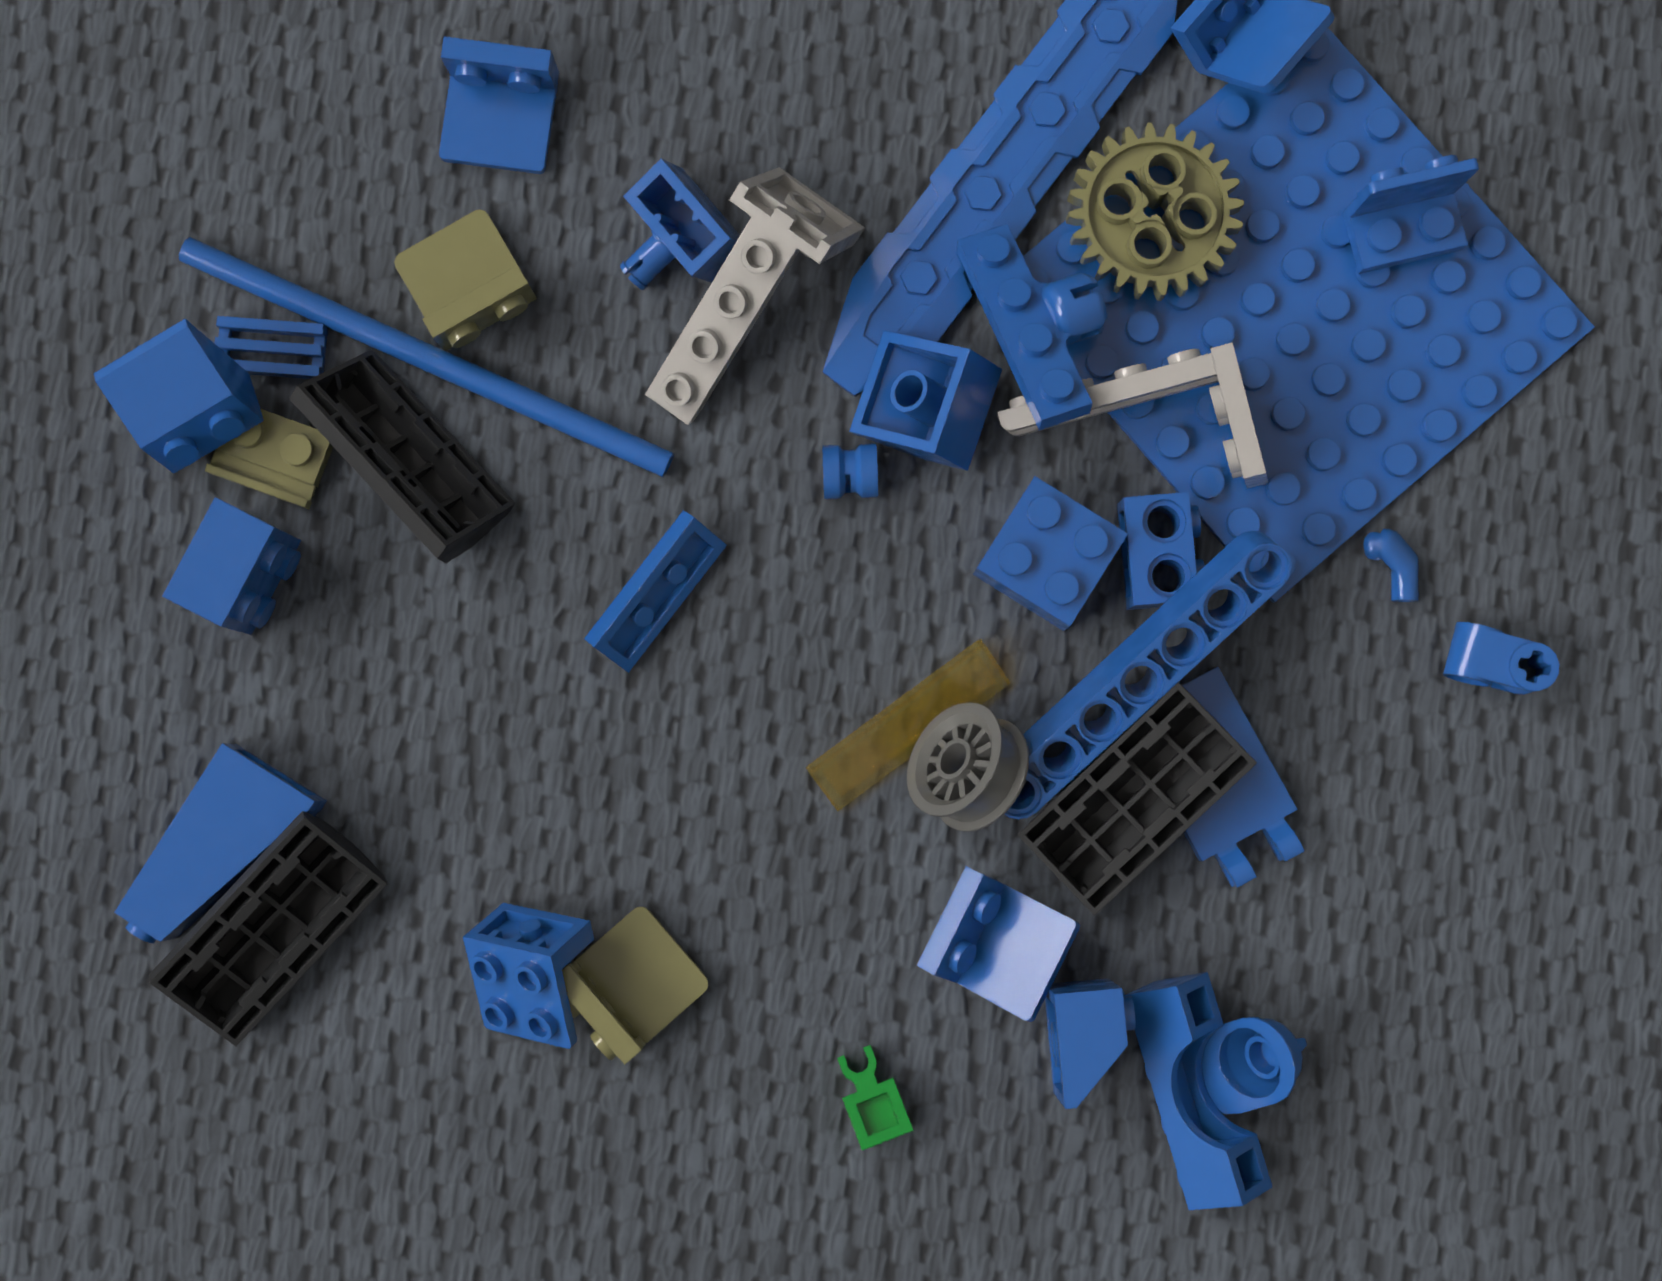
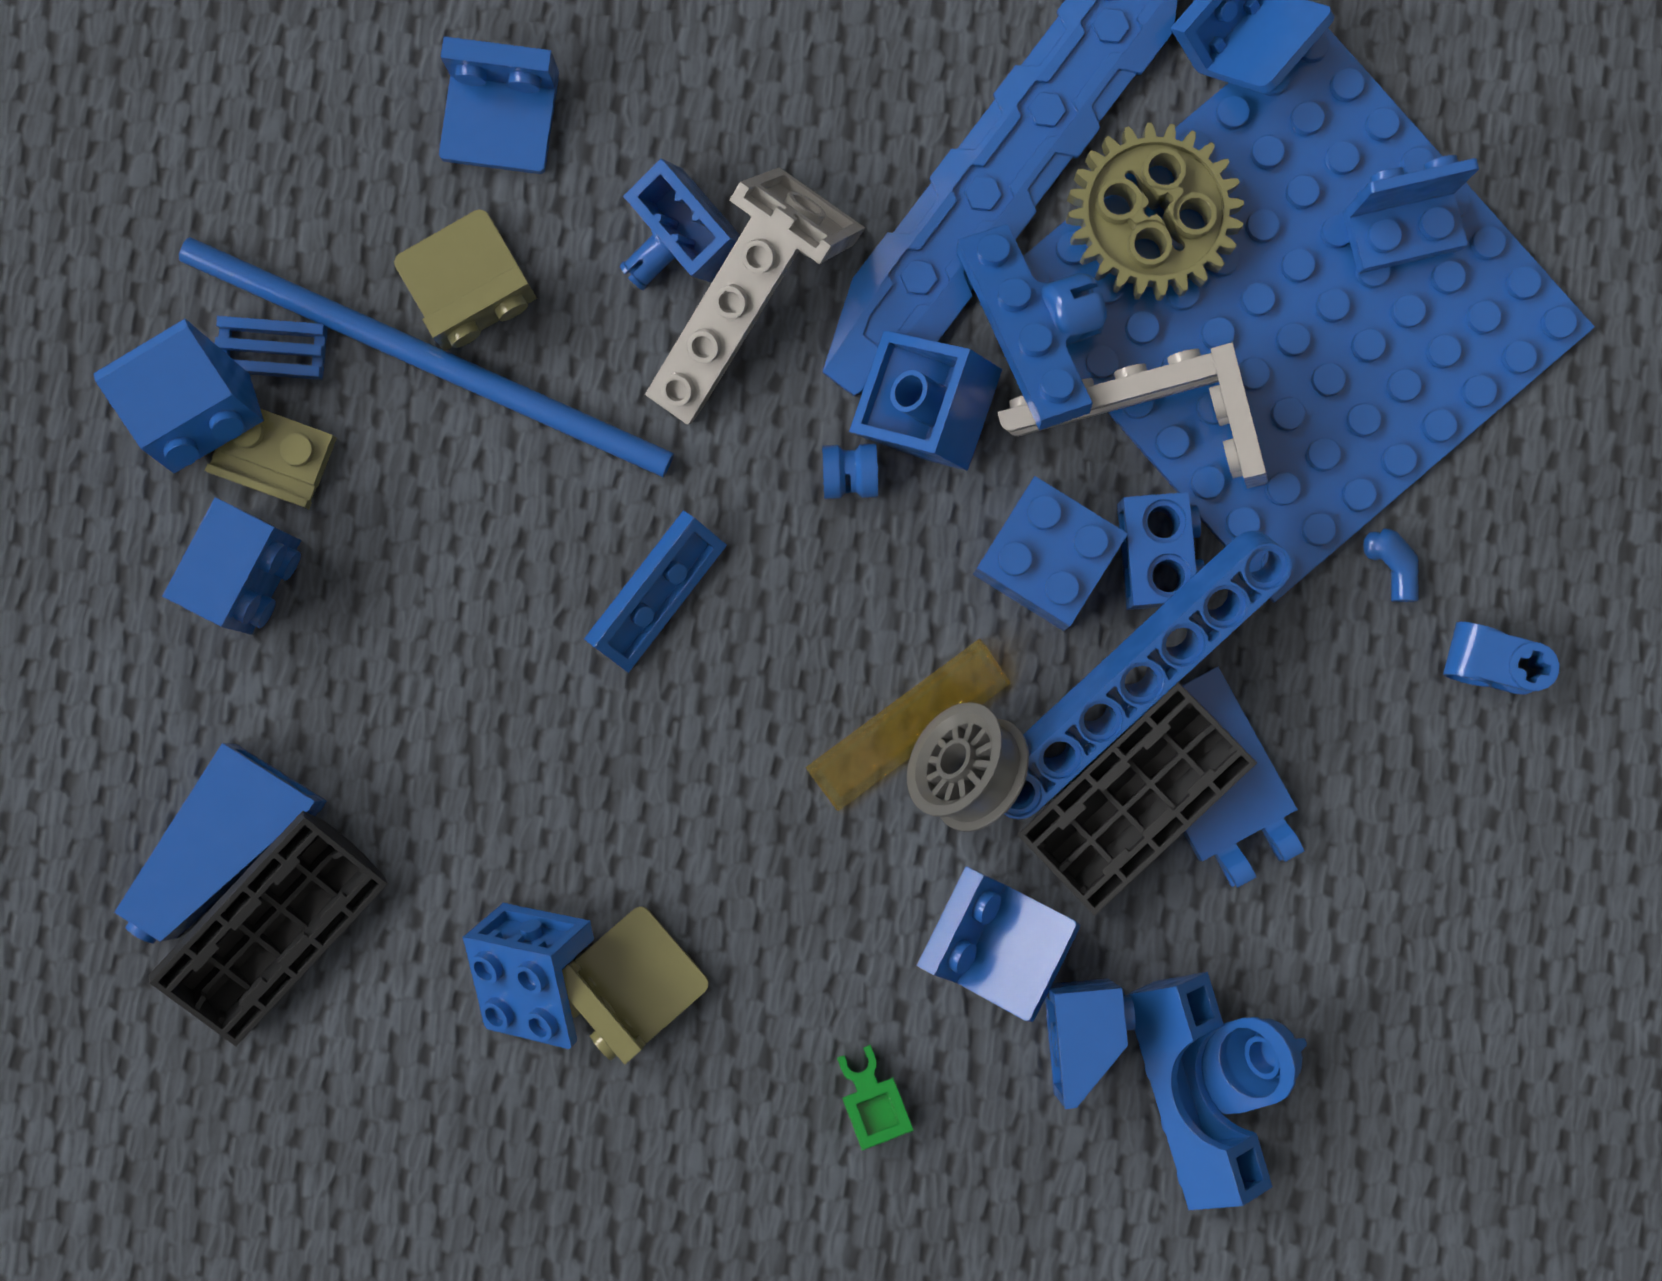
black piece [289,349,516,564] -> none

